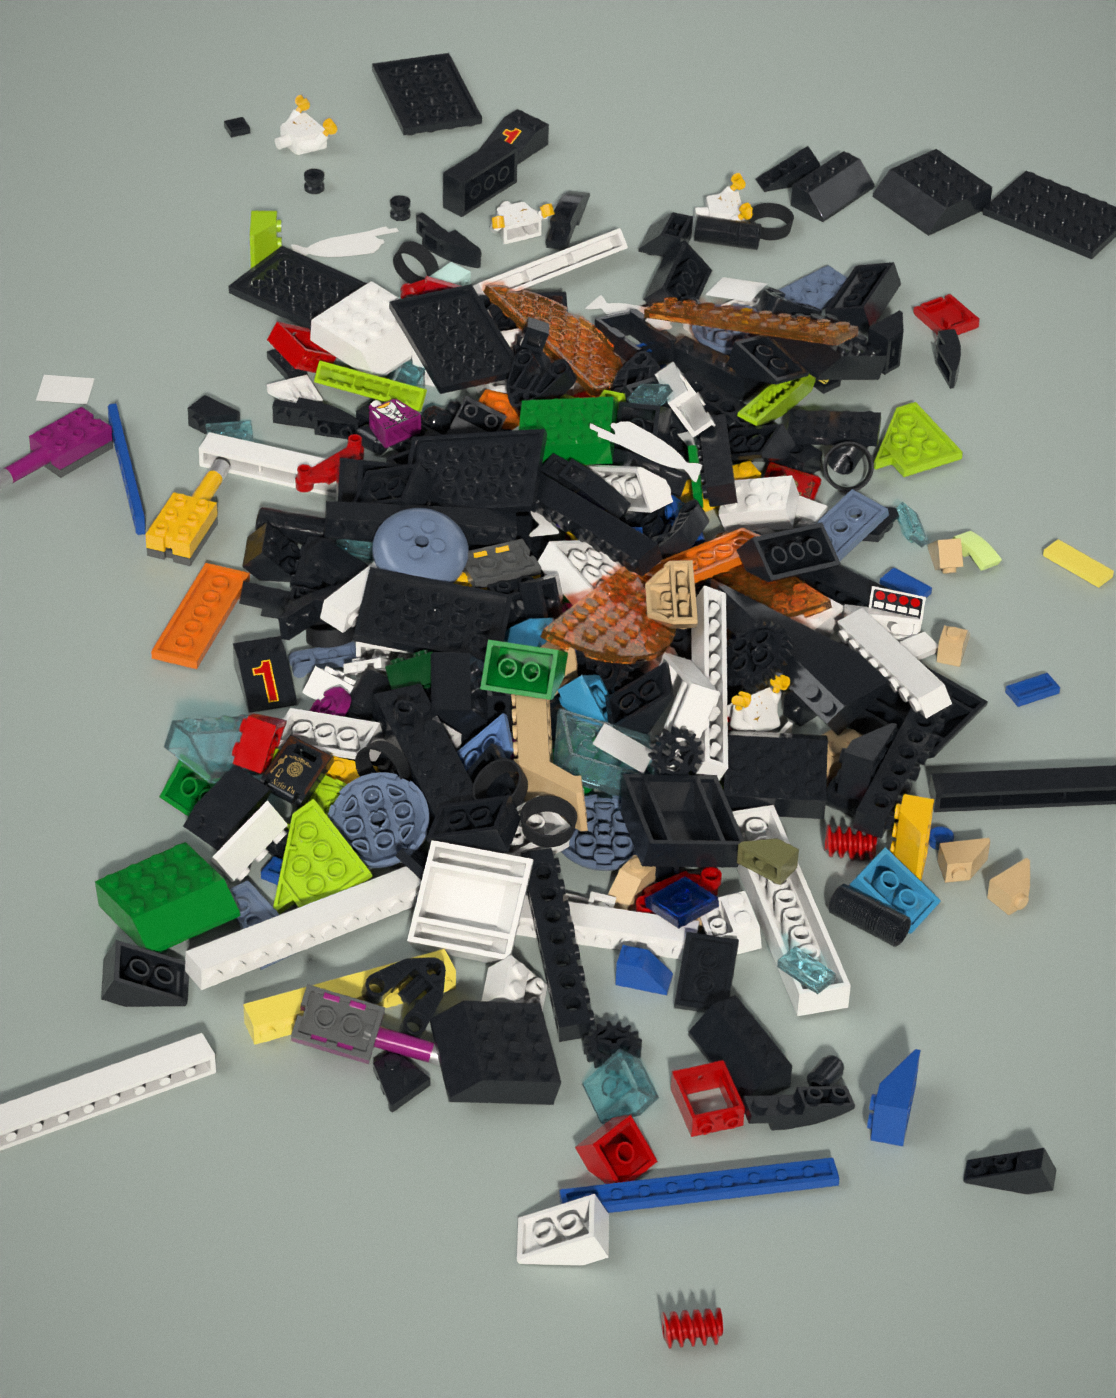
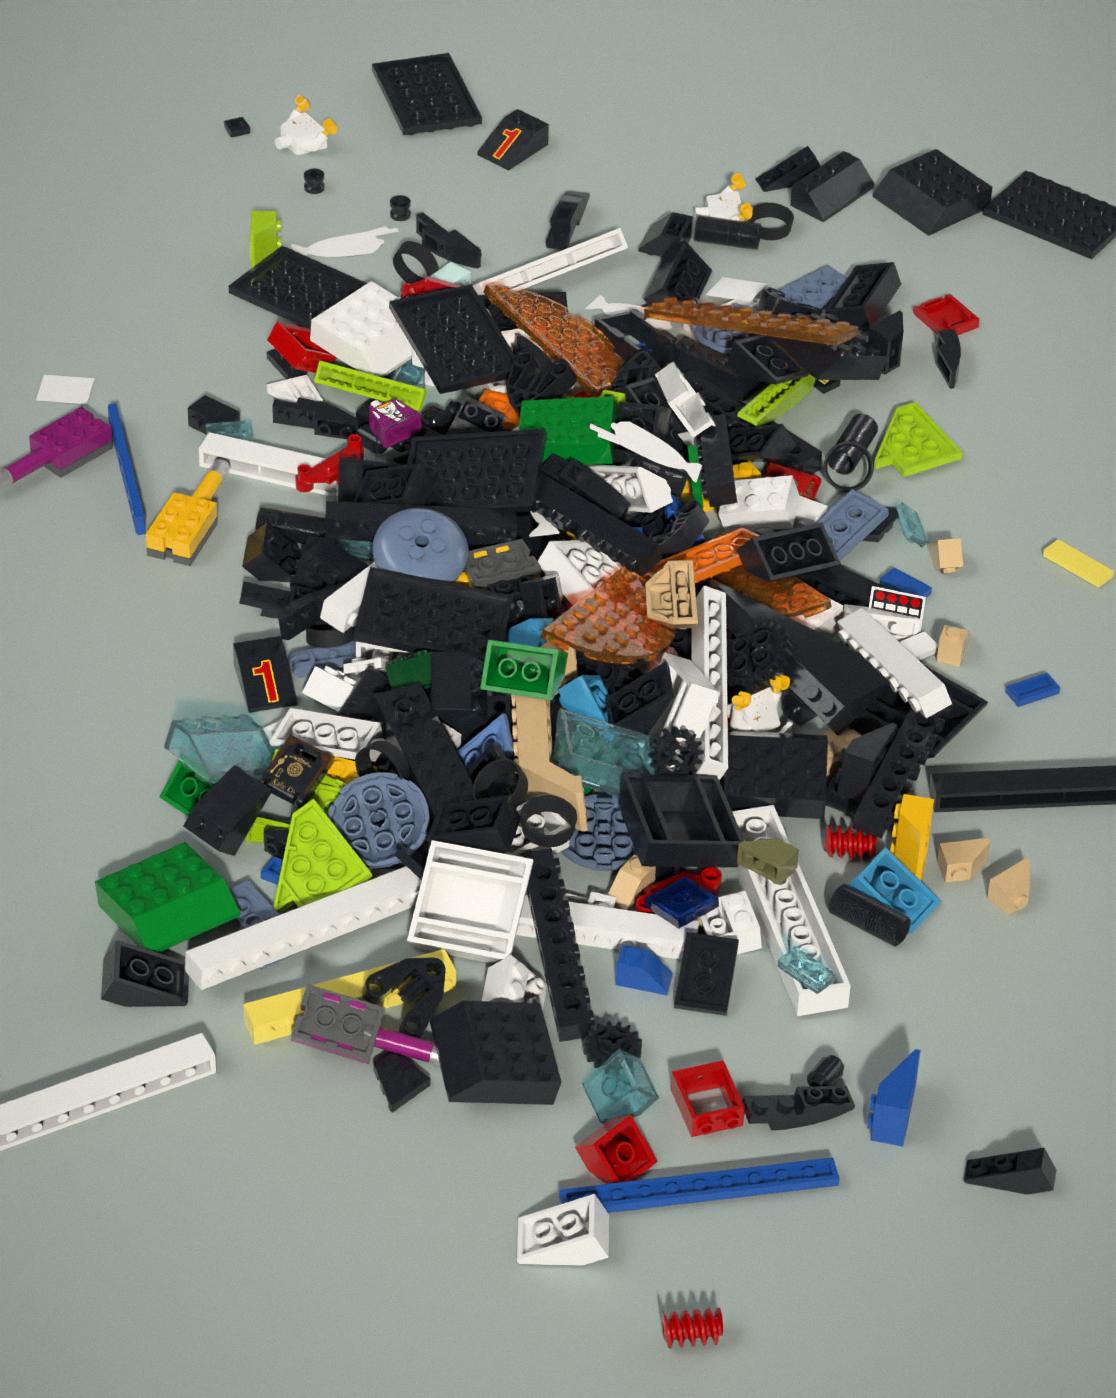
orange plate [151,563,250,669] -> none
white slope [210,801,288,882] -> none
red slope [232,713,287,774] -> none
magenta tile [309,687,351,717] -> none
black brick [443,138,518,217] -> none
white torso [490,201,555,245] -> none
black brick [520,317,549,354] -> none
white sticker [593,723,653,773] -> none
clear light blue plate [627,384,673,406] -> none
black slope [688,995,792,1100] -> none
black plate [787,409,881,446] -> none
blue tile [929,827,954,850] -> none
yellowish green slope [952,531,1002,571] -> none

